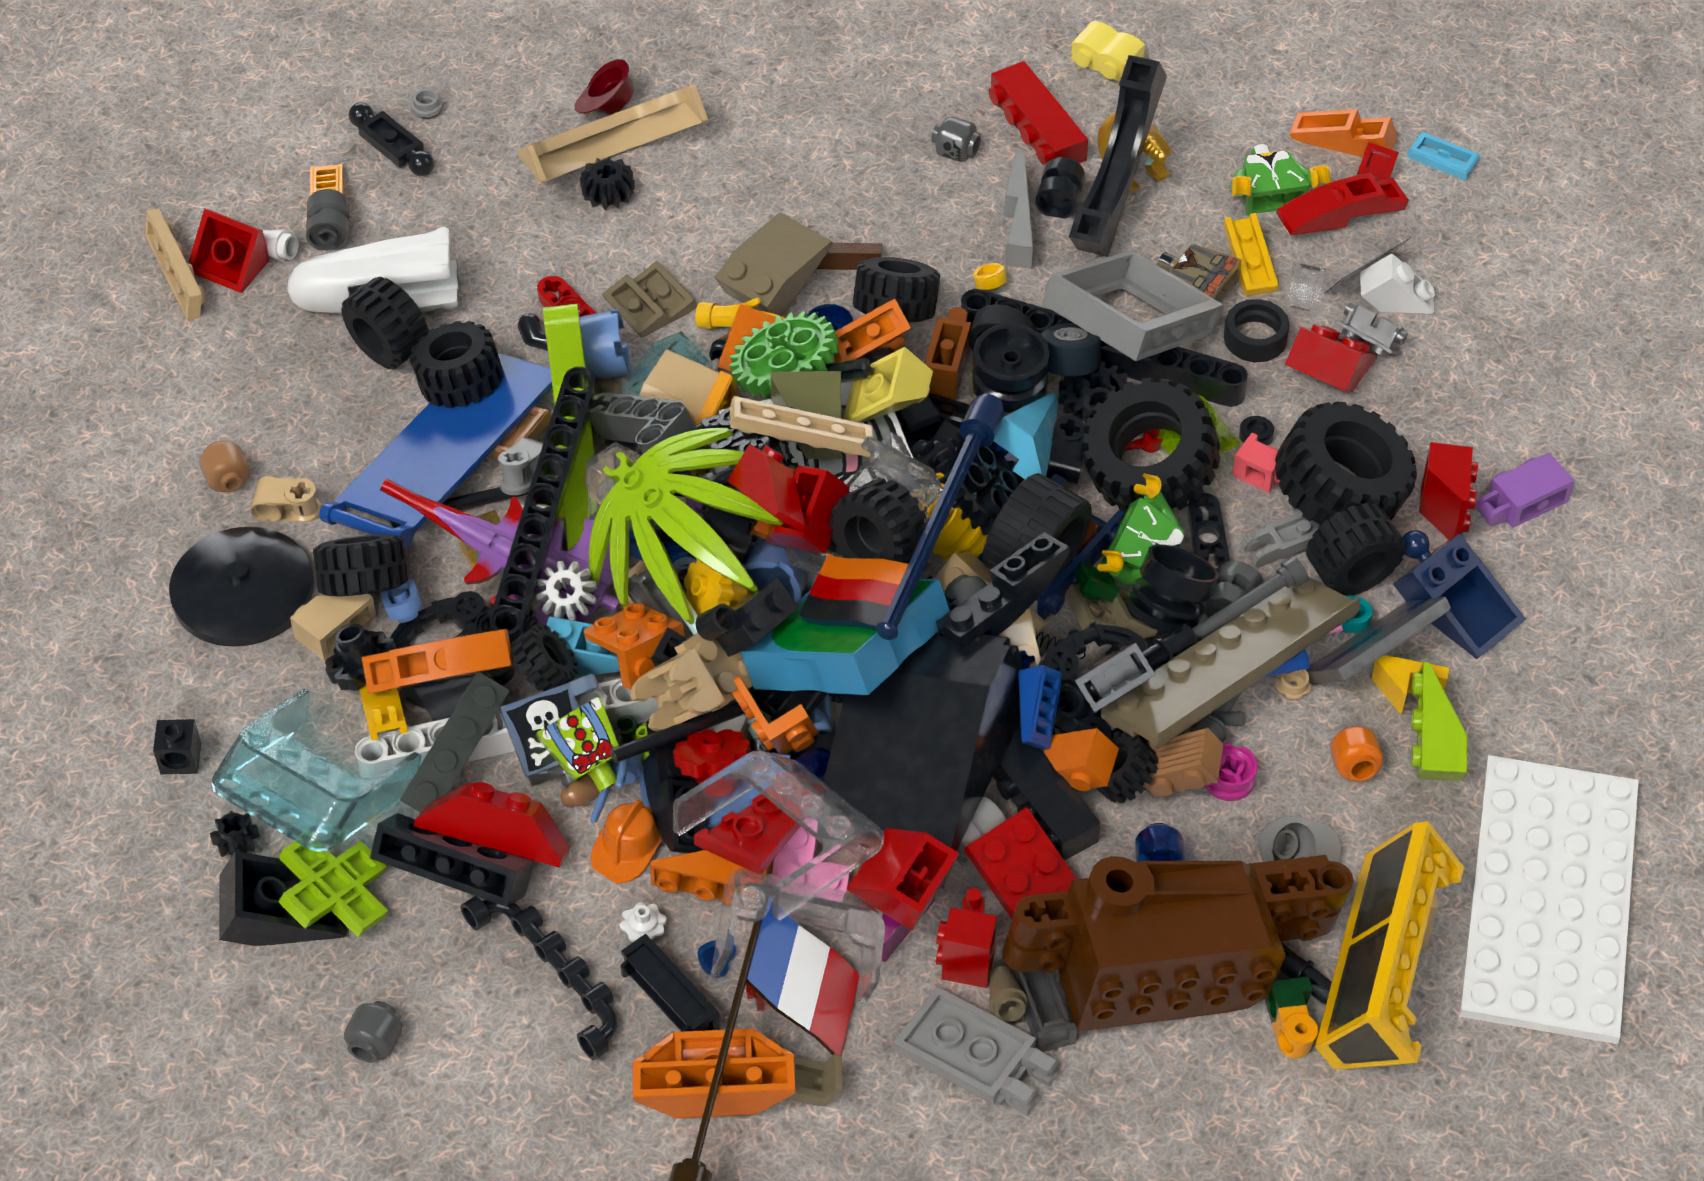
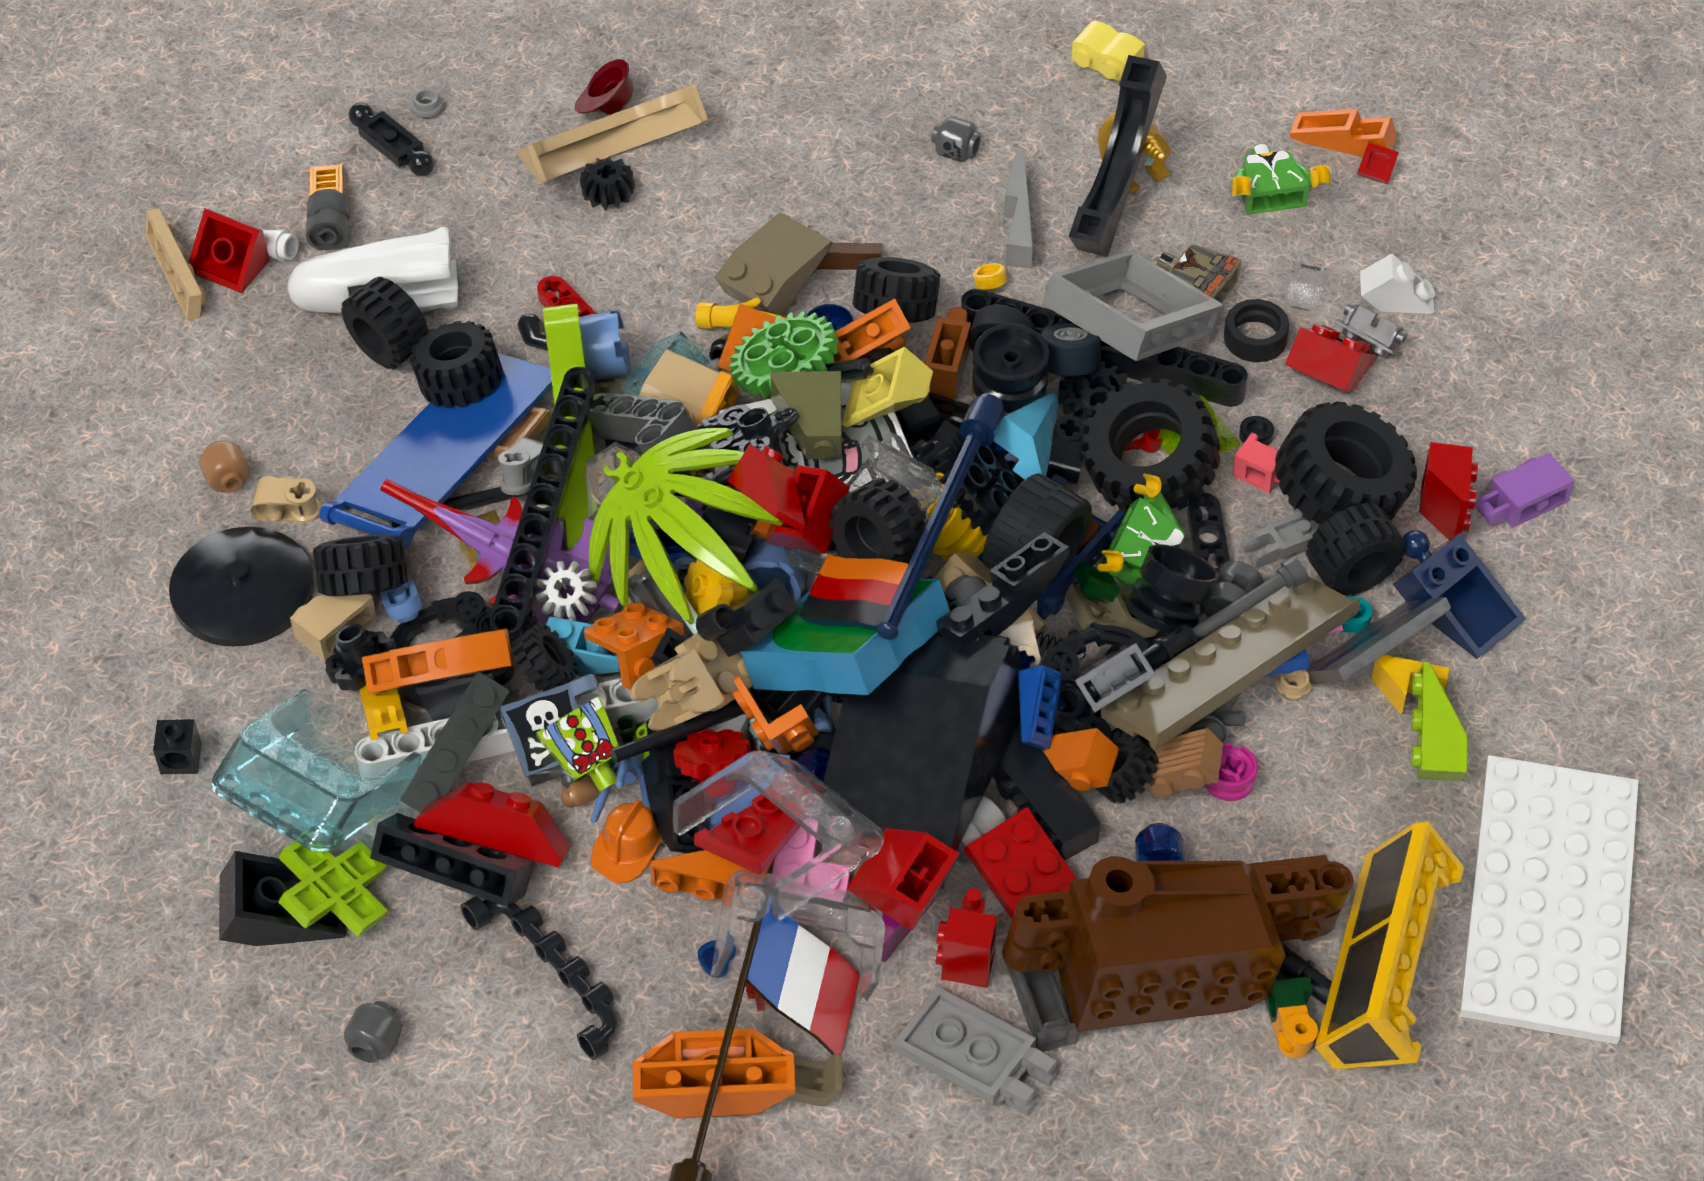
black gear [210,811,260,857] -> none
dark tan slope [602,261,697,337] -> none
white plant [620,902,667,942] -> none
black container [620,934,720,1032] -> none
tan plate [730,396,873,457] -> none
red brick [989,61,1088,165] -> none
dark tan cone [989,966,1028,1022] -> none
black wheel [1035,157,1085,219] -> none
yellow hinge [1223,213,1279,296] -> none
light grey piece [1255,816,1342,862] -> none
red slope [1276,173,1409,236] -> none
sticker [1324,237,1411,294] -> none
orange head [1330,726,1383,781] -> none
medium azure tile [1407,132,1480,181] -> none

